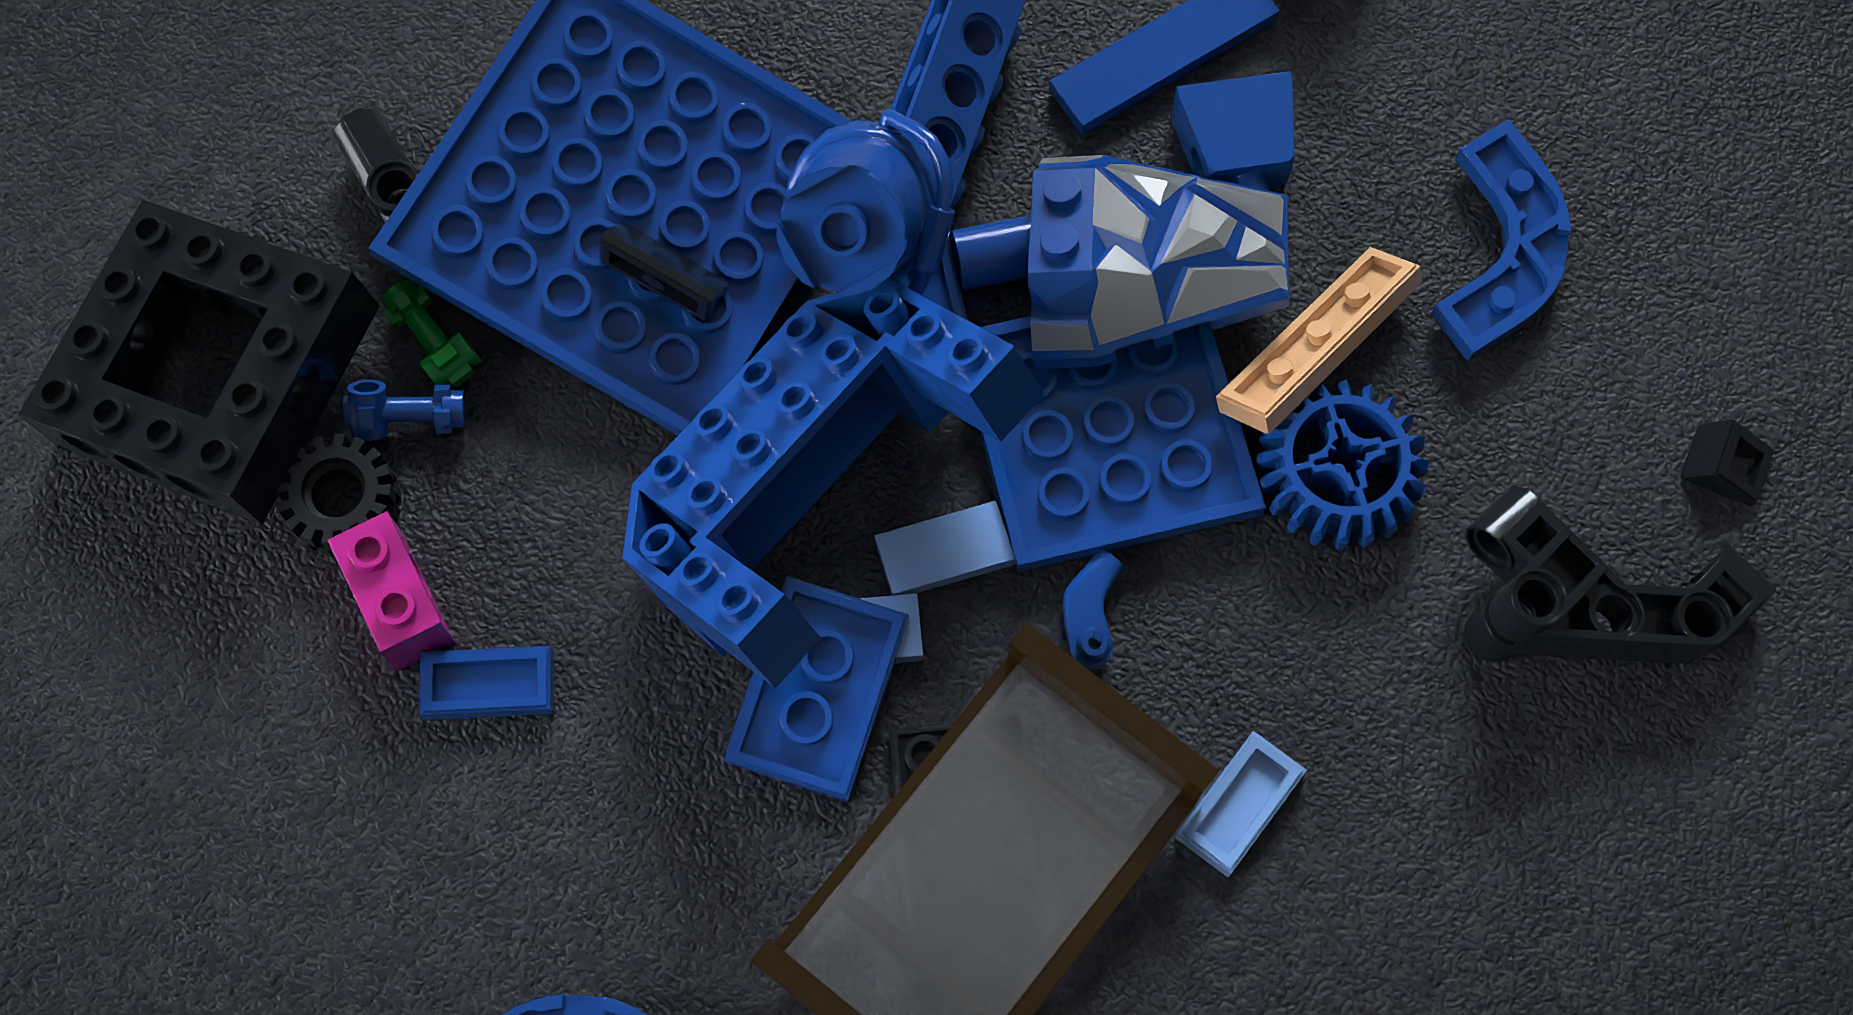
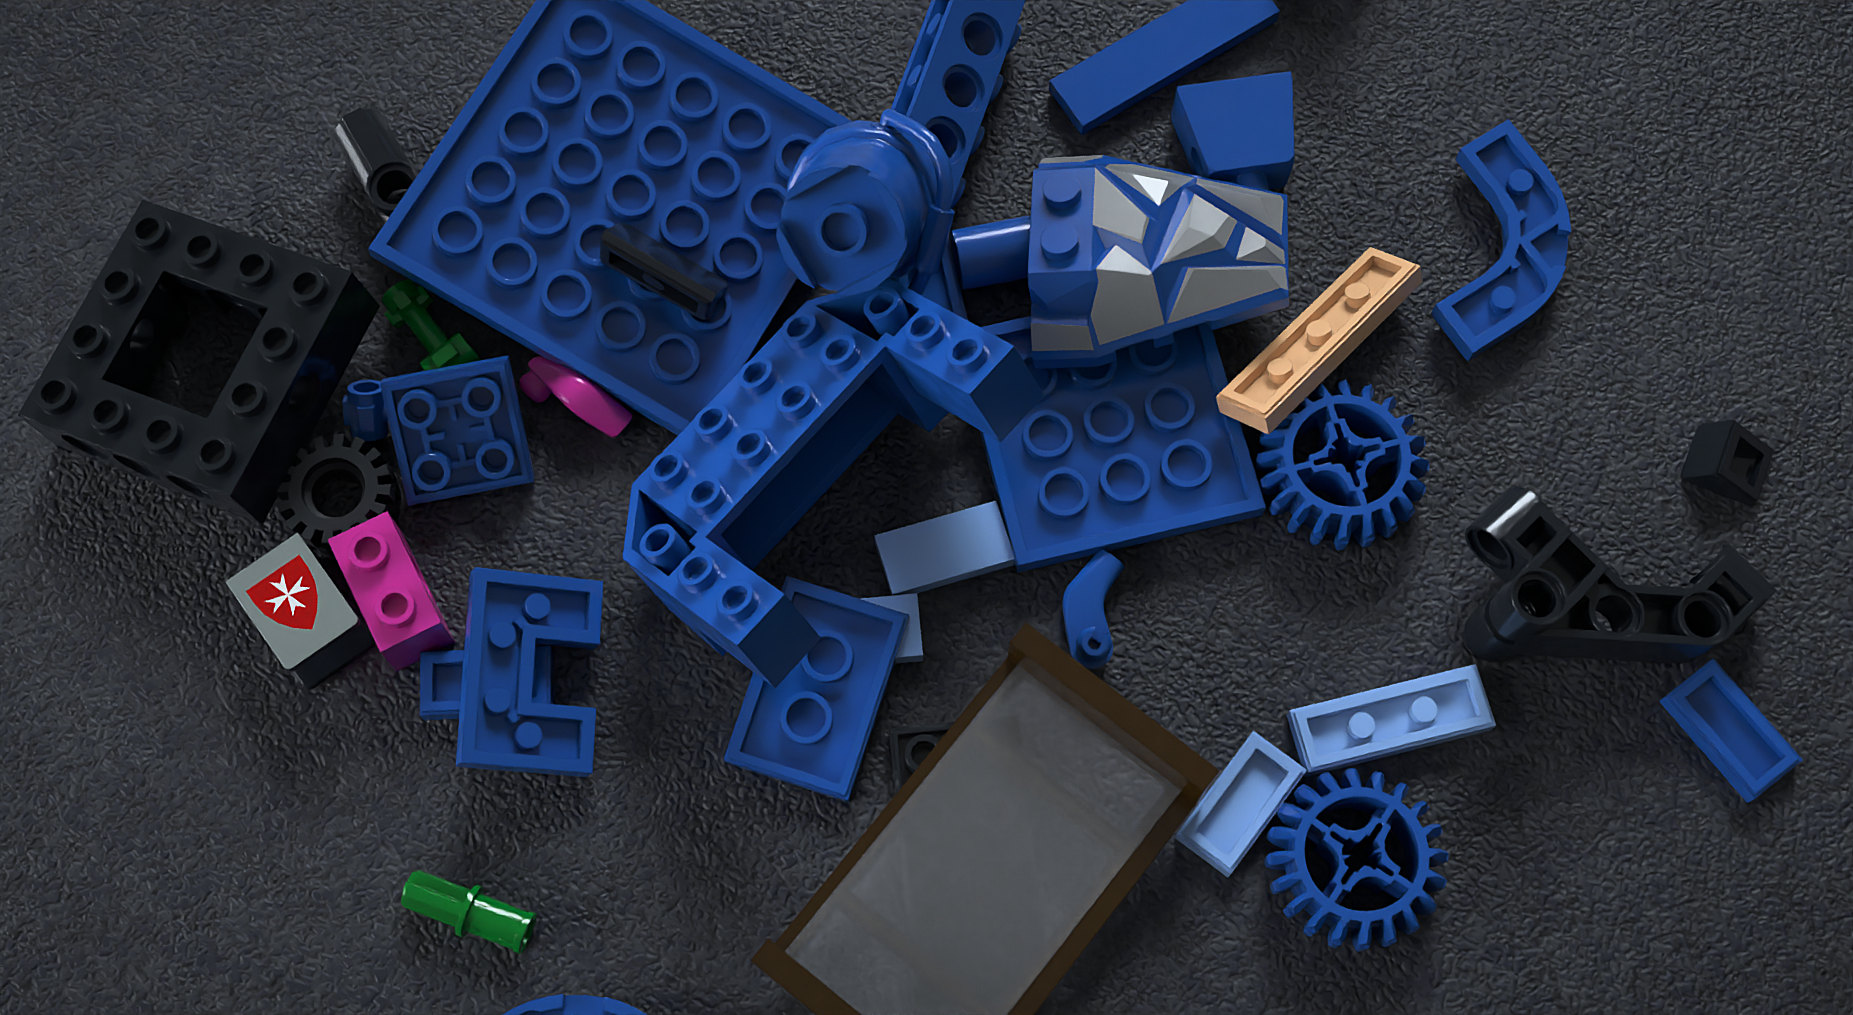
none -> piece [225,533,376,690]
none -> blue tile [380,356,535,506]
none -> green axle [401,870,537,954]
none -> blue plate [456,567,603,777]
none -> dark pink arm [519,356,633,438]
none -> blue gear [1265,768,1448,951]
none -> light blue tile [1286,664,1496,777]
none -> blue tile [1659,658,1803,803]

